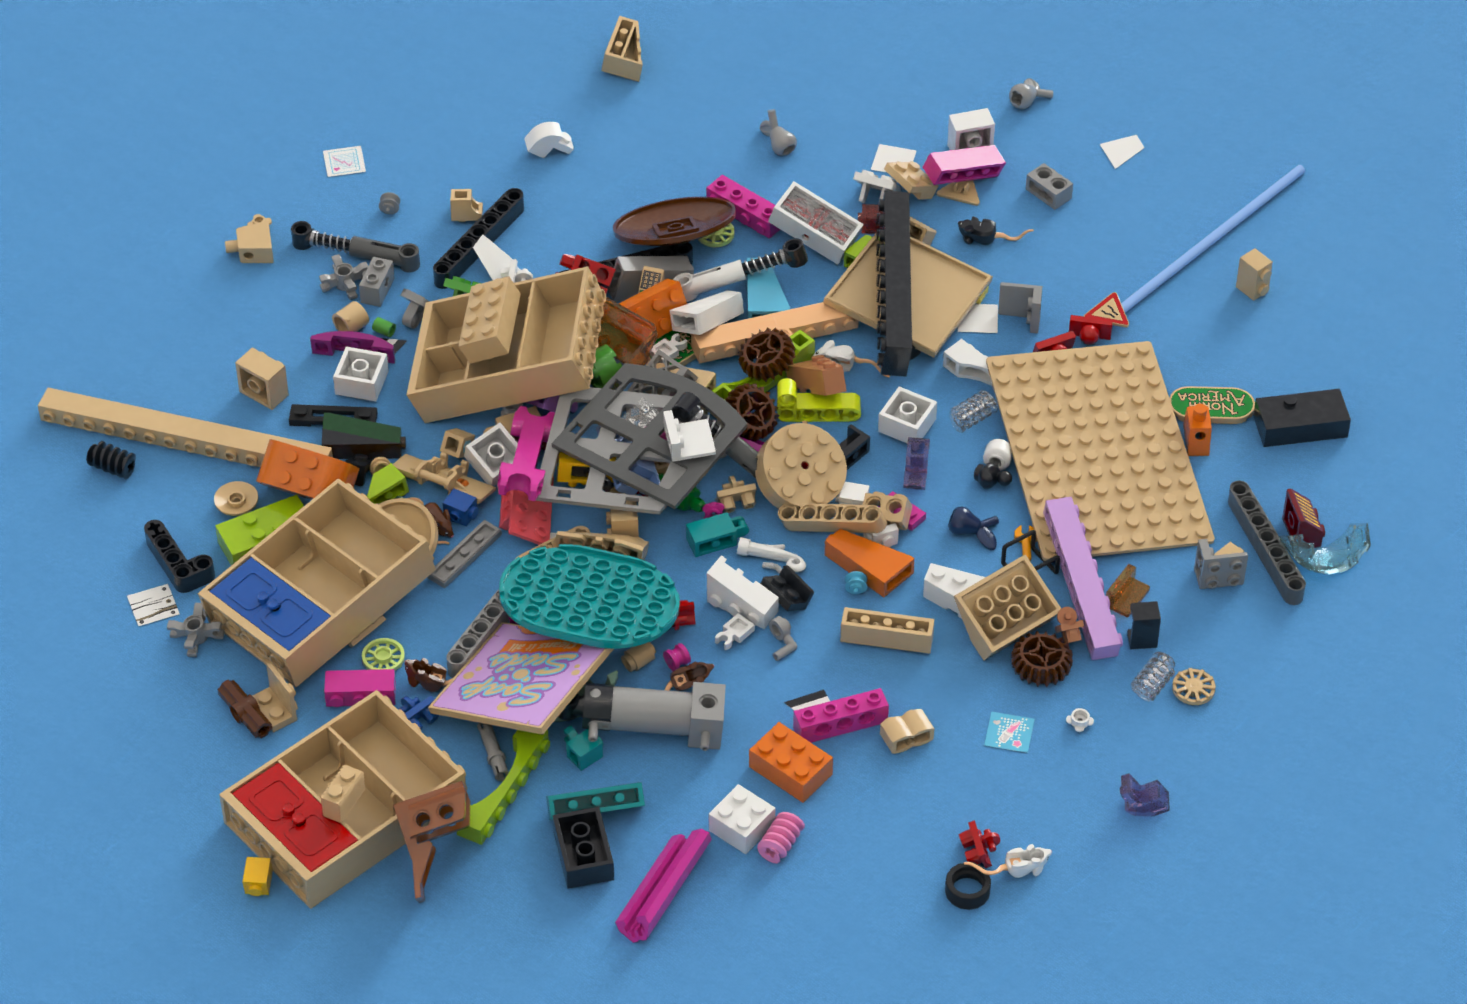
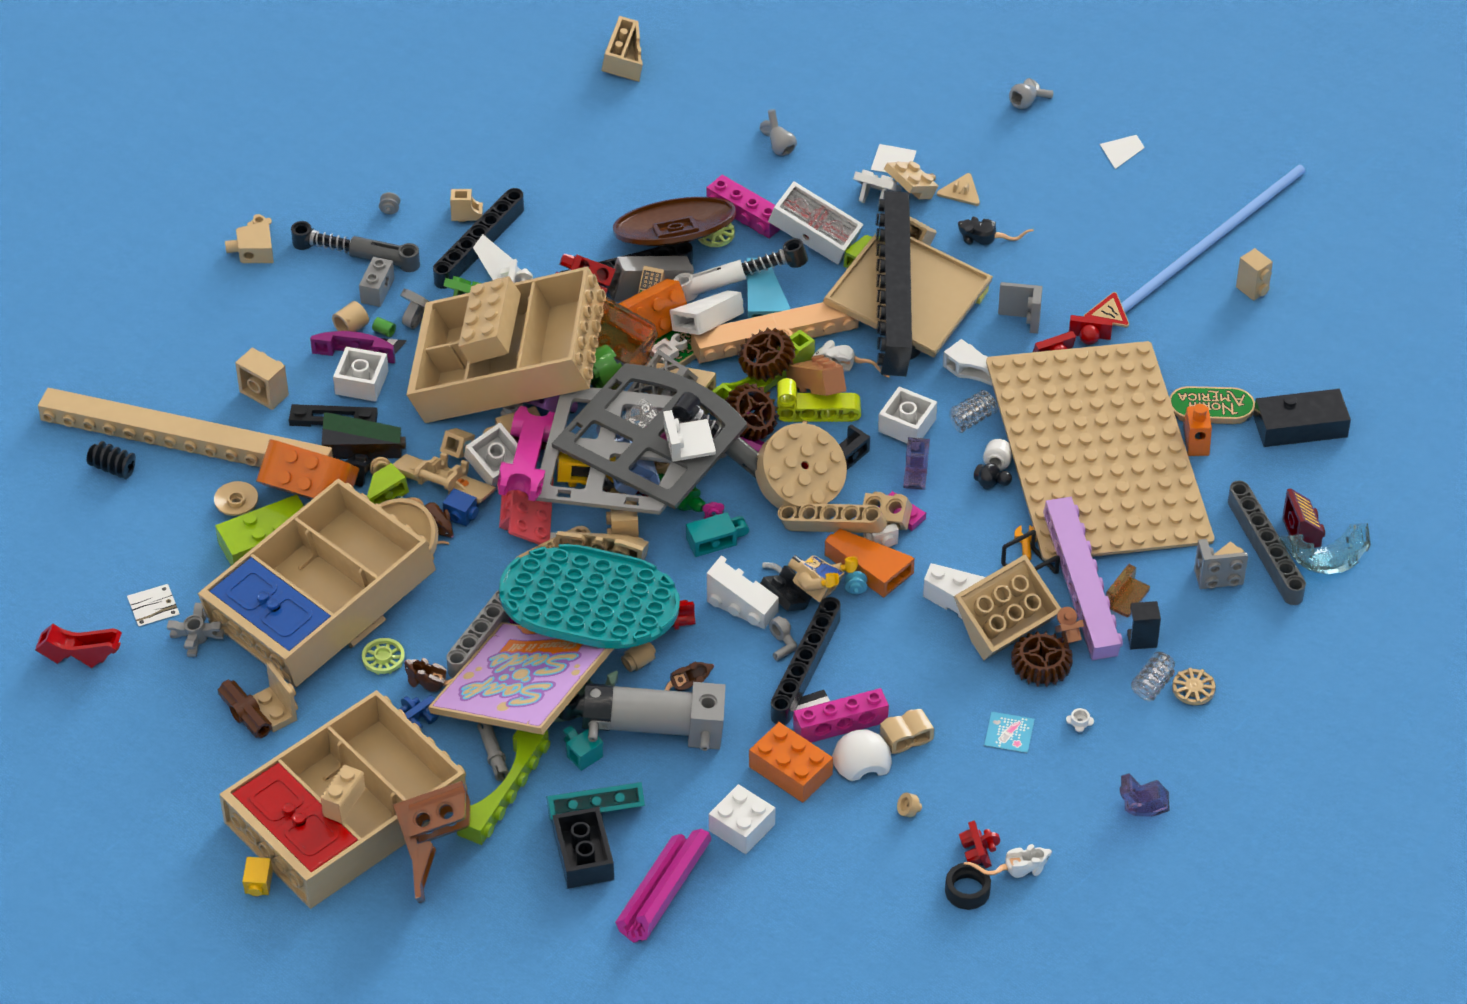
black beam [144,520,215,593] -> none
light grey pin [319,254,368,300] -> none
clear sticker [323,146,366,177] -> none
dark pink brick [324,669,396,707] -> none
light grey tile [428,520,502,588] -> none
white brick [524,122,574,158] -> none
dark pink wheel [663,643,691,671] -> none
tan hips [715,476,757,513] -> none
white plate [715,613,755,650] -> none
white plant [737,537,806,573] -> none
bright pink piece [757,812,805,864] -> none
white brick [835,482,869,505] -> none
tan brick [840,607,935,654] -> none
clear red brick [858,204,880,234] -> none
brick [923,145,1006,185] -> none
white brick [947,108,995,150] -> none
dark blue piece [948,506,999,550] -> none
white sticker [958,304,998,333] -> none
light grey brick [1026,163,1073,210] -> none
none -> red arch [35,624,122,668]
none -> black beam [771,597,841,725]
none -> torso [788,555,858,602]
none -> white cylinder [832,729,892,781]
none -> tan tile [897,792,922,817]

